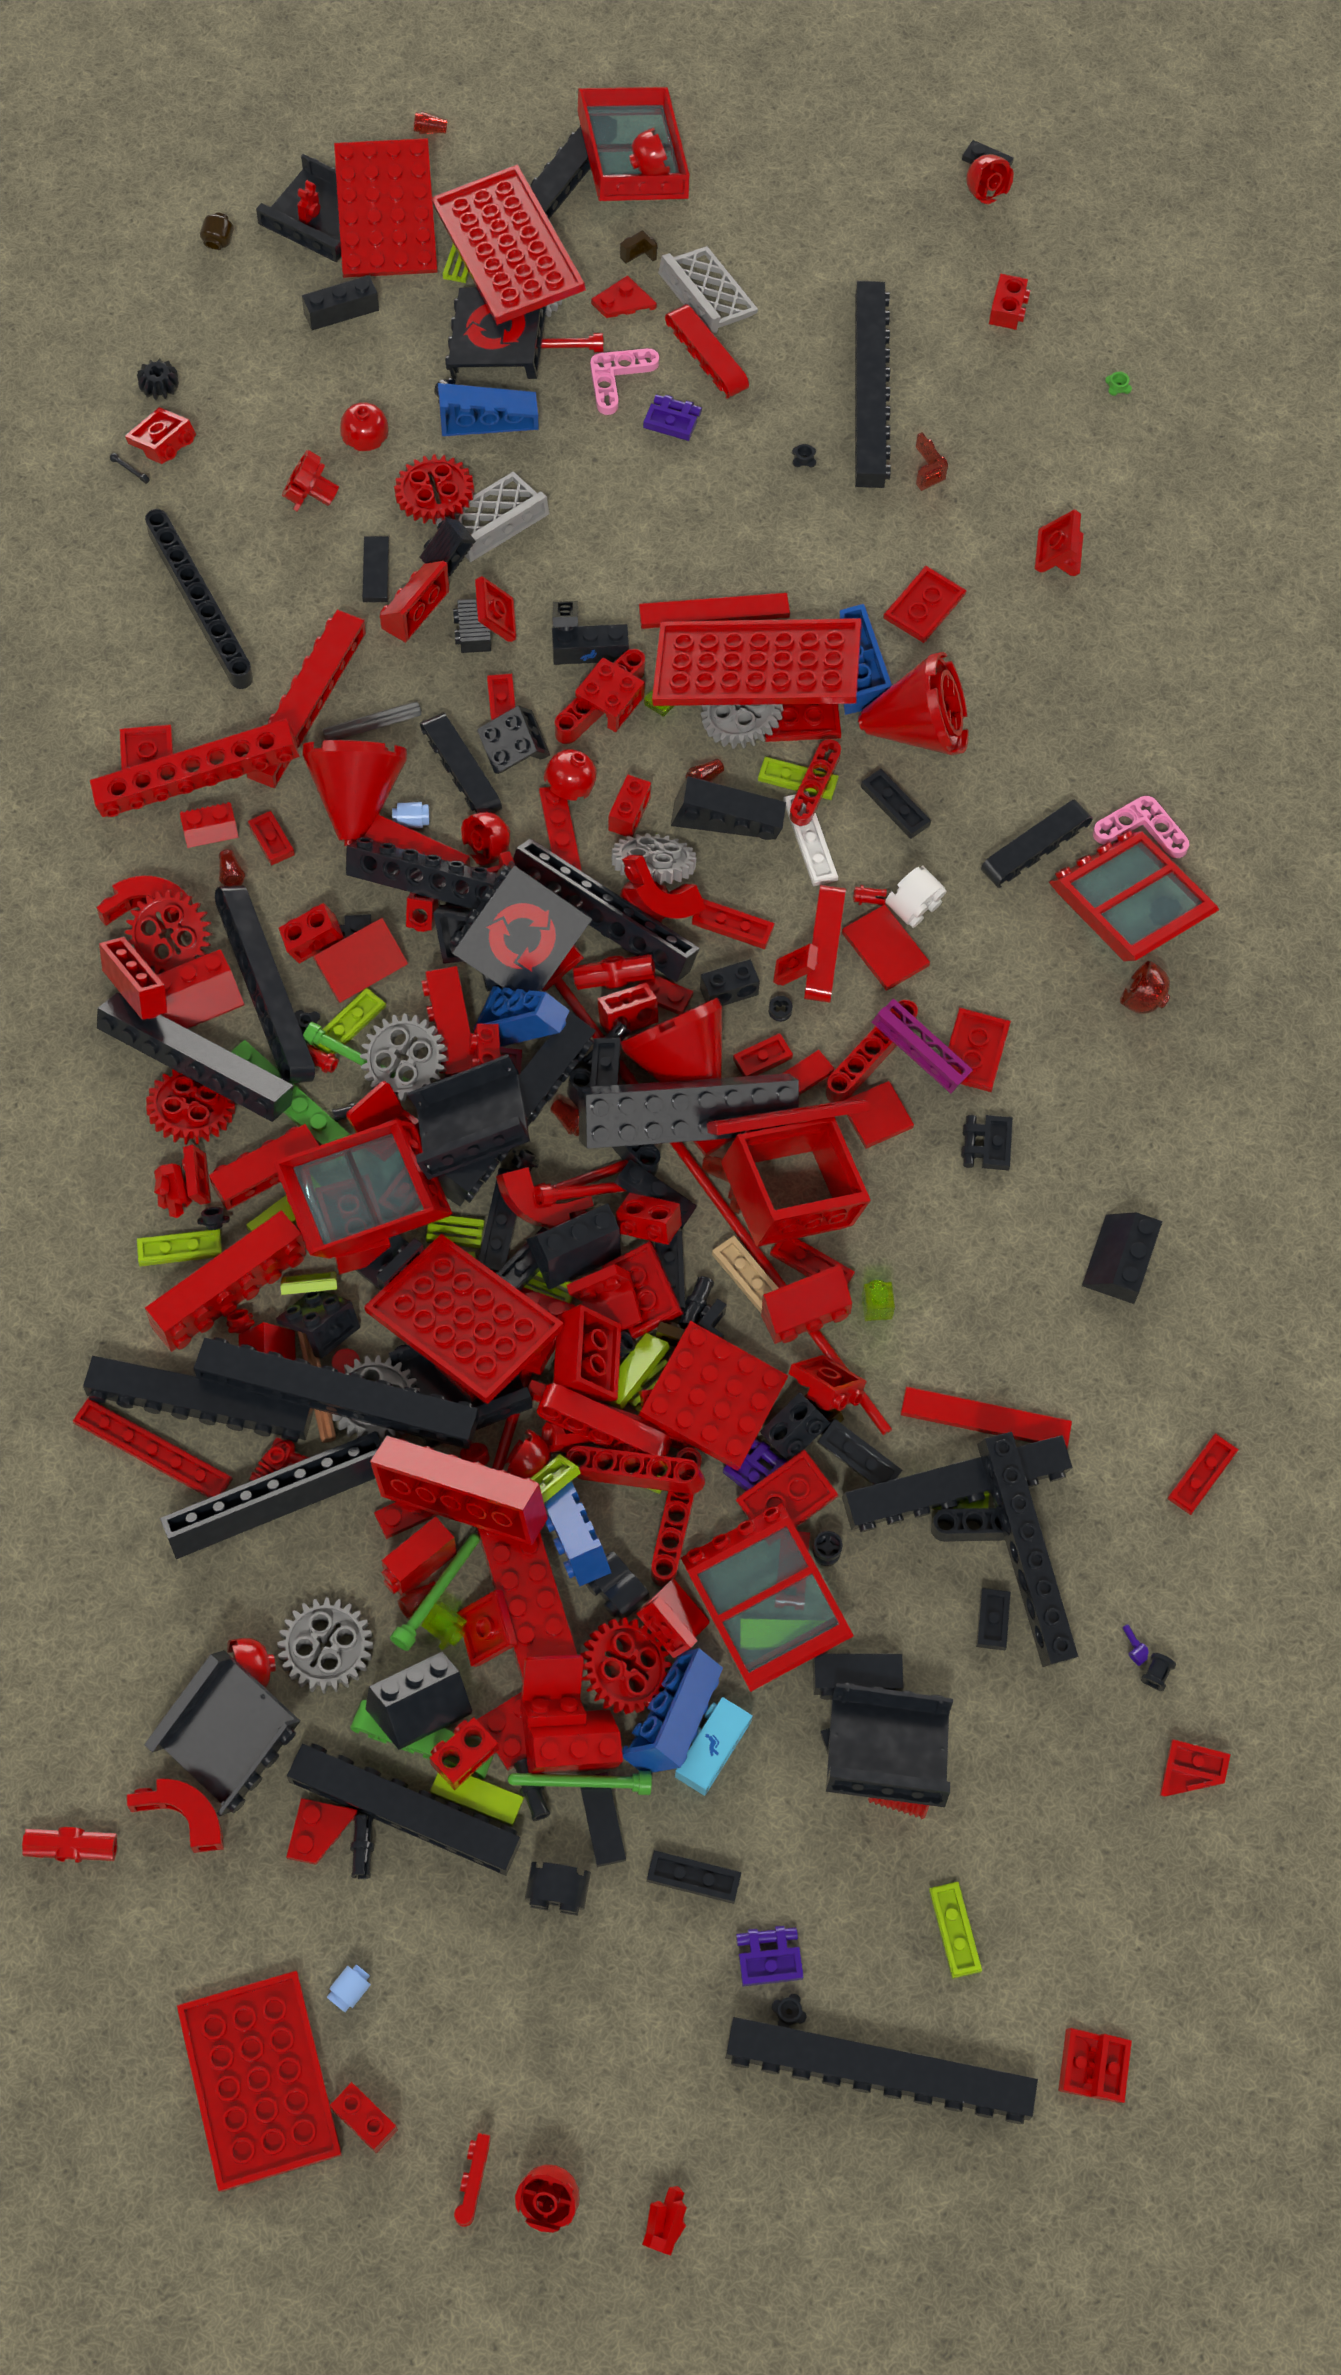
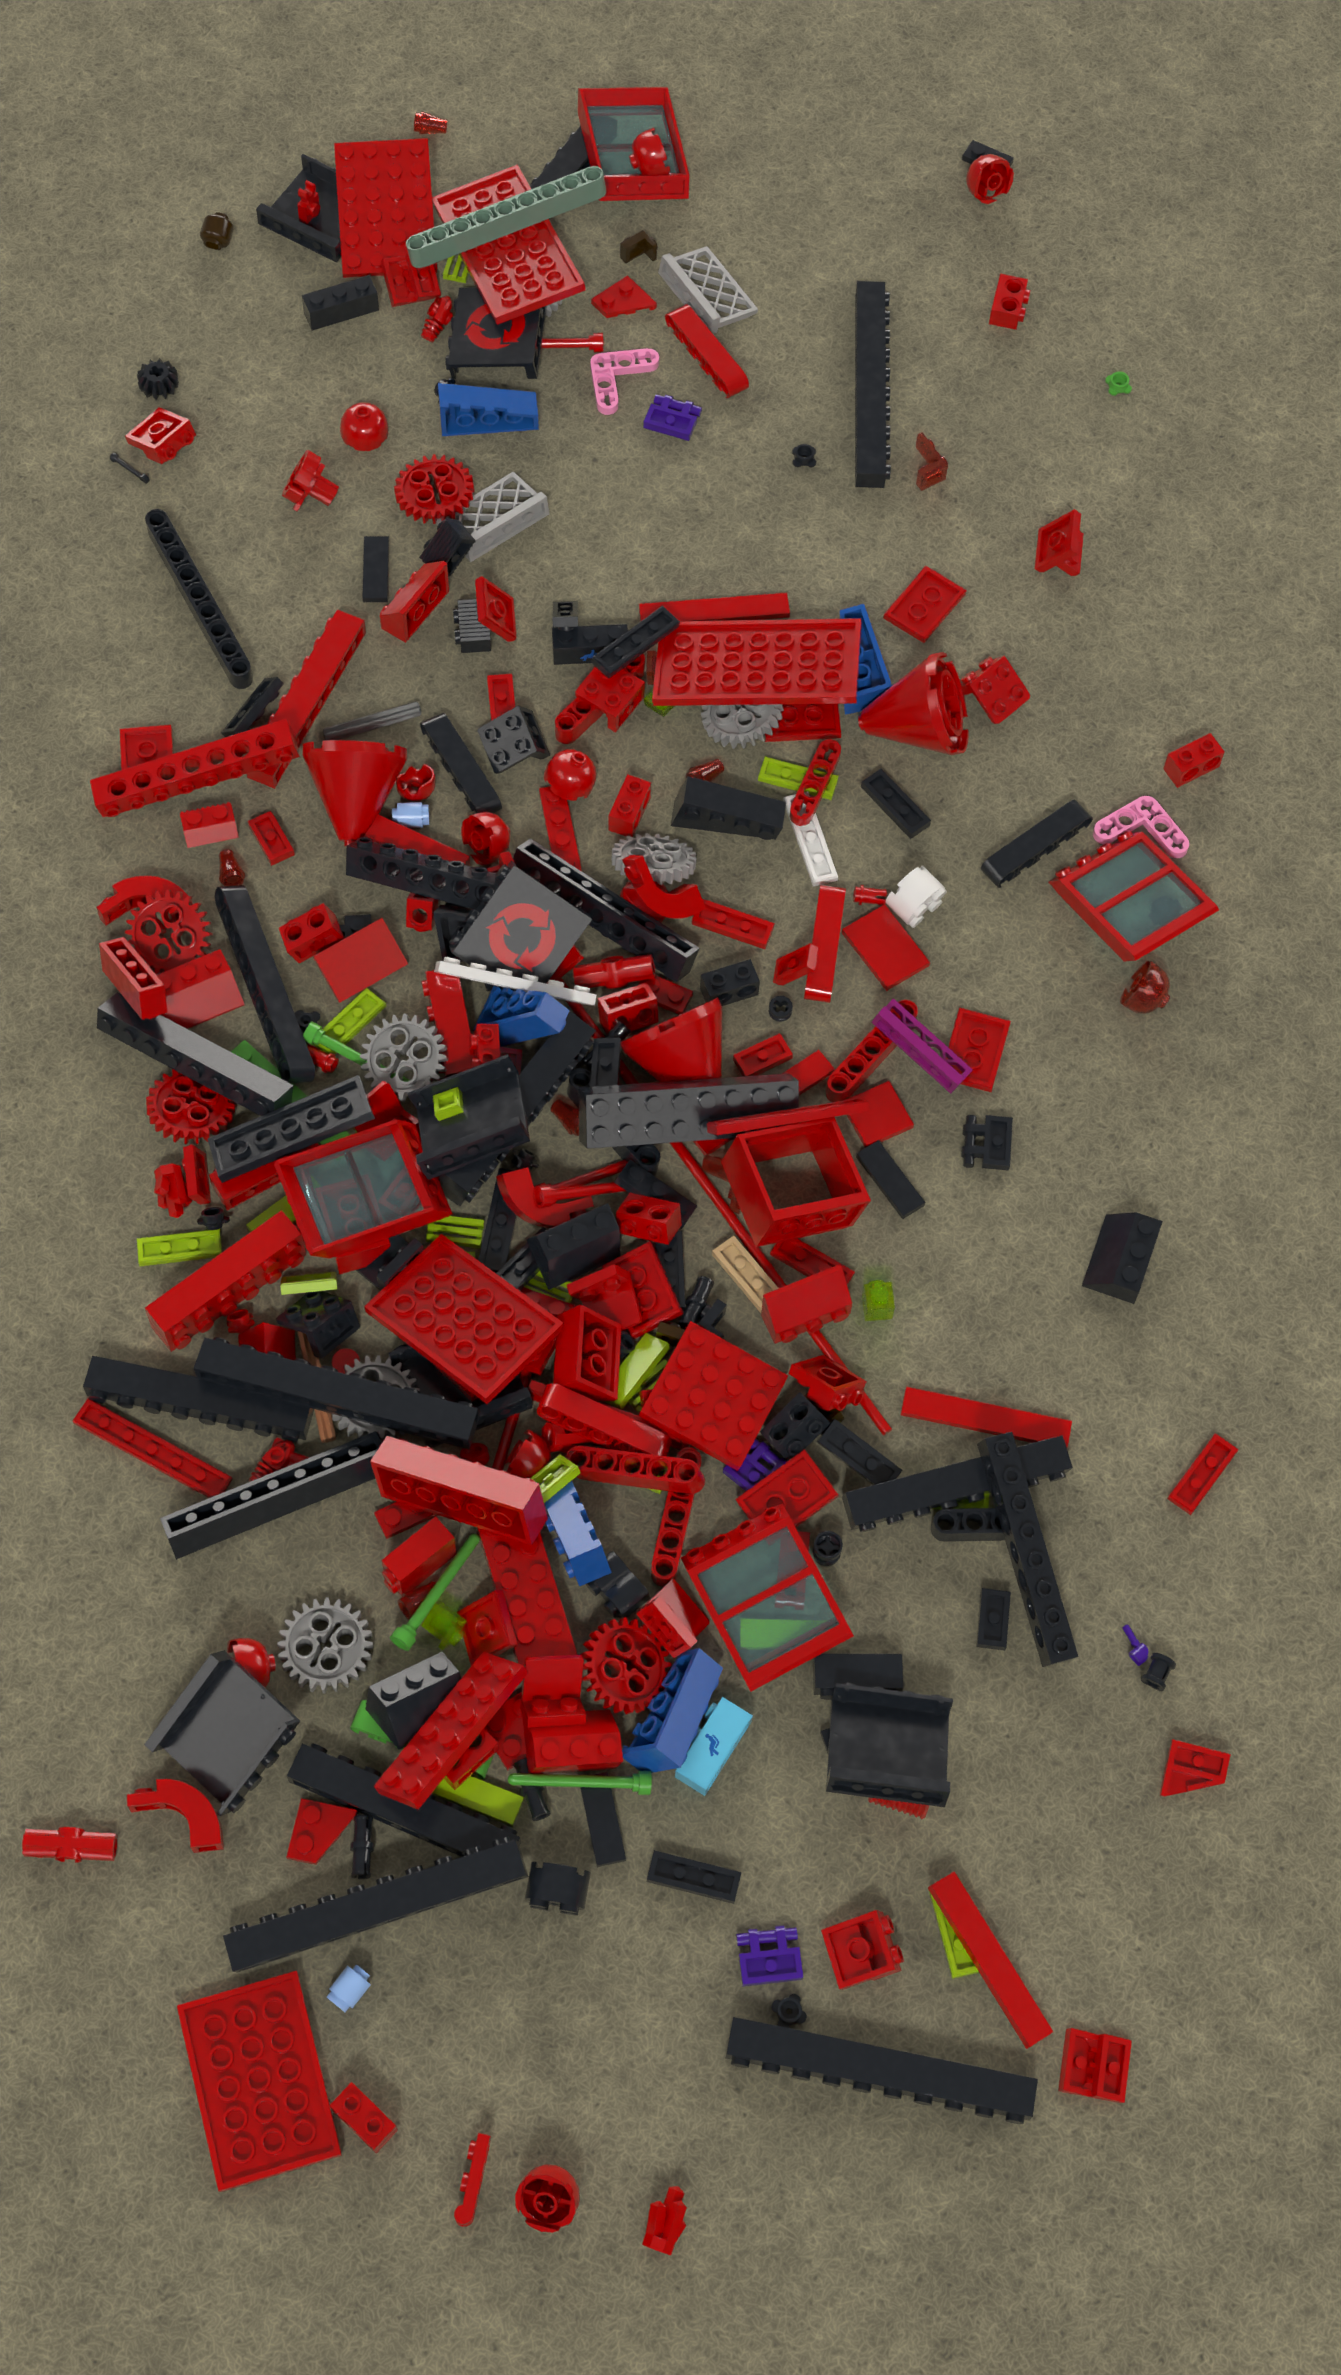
none -> black plate [208,1075,375,1183]
none -> black plate [221,677,284,737]
none -> black brick [223,1836,529,1973]
none -> red plate [374,1652,528,1810]
none -> red slope [381,252,441,307]
none -> red hair [396,764,435,801]
none -> sand green beam [406,166,607,268]
none -> red piece [421,295,453,343]
none -> lime tile [433,1087,464,1121]
none -> white plate [434,957,597,1006]
none -> black tile [591,606,680,679]
none -> clear red tile [646,650,657,685]
none -> red plate [821,1910,904,1990]
none -> black tile [856,1140,926,1219]
none -> red tile [928,1871,1053,2049]
none -> red bracket [961,655,1030,724]
none -> red brick [1163,733,1225,788]

